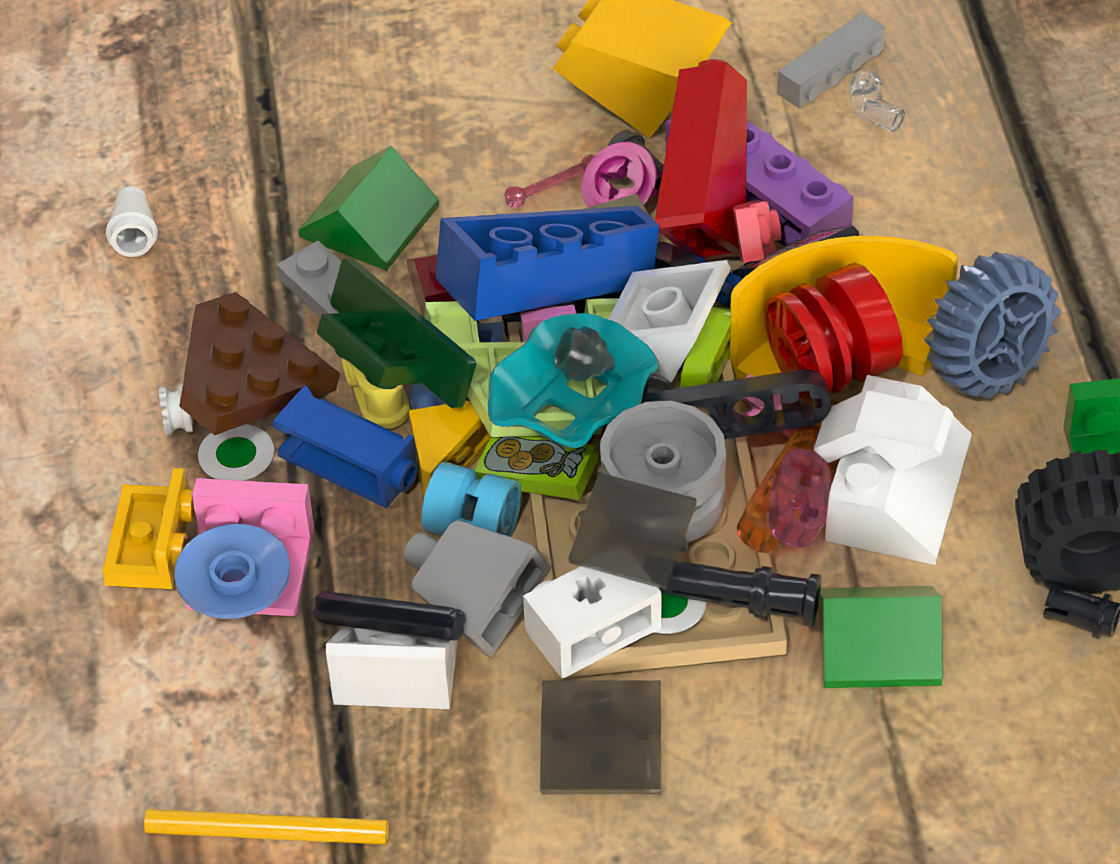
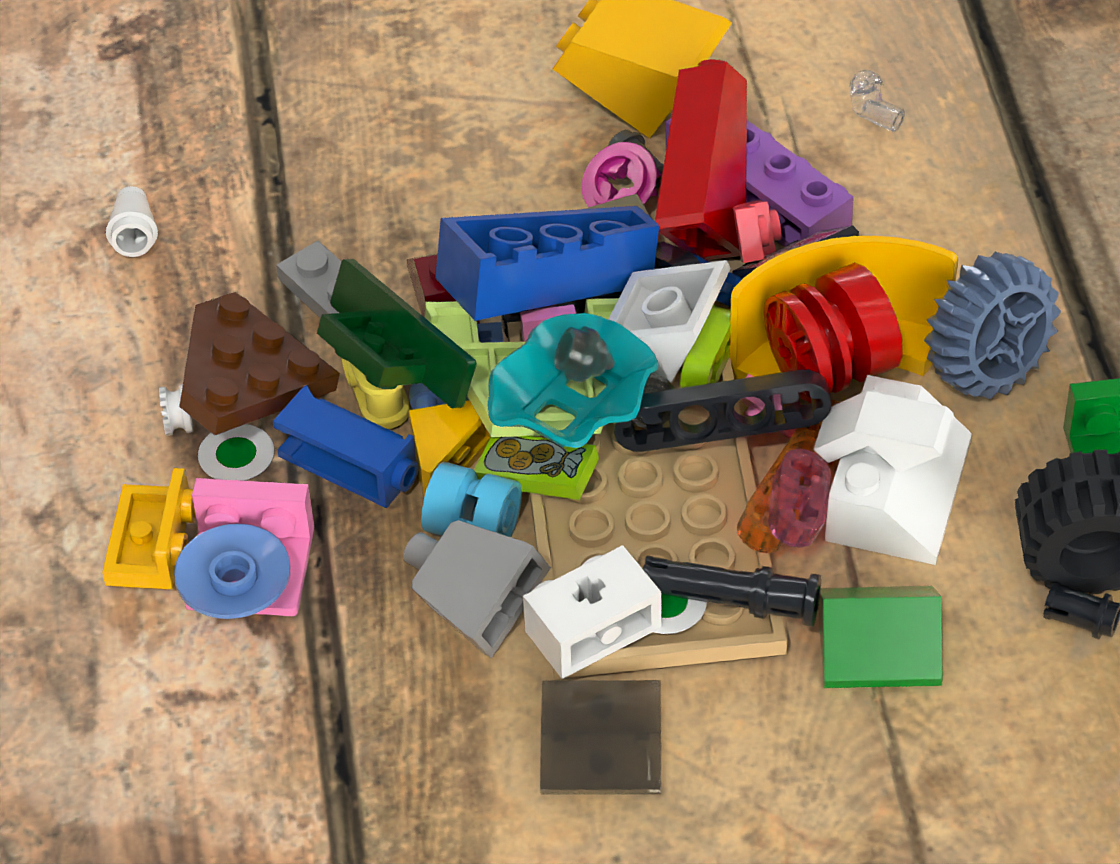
yellow bar [144,809,389,845] -> none
green slope [298,146,439,271] -> none
black axle [312,591,466,641] -> none
white slope [326,627,458,709] -> none
clear pink hinge [505,154,595,208] -> none
clear smoke piece [568,472,697,590] -> none
light grey wheel [600,401,726,547] -> none
light grey piece [777,12,885,109] -> none

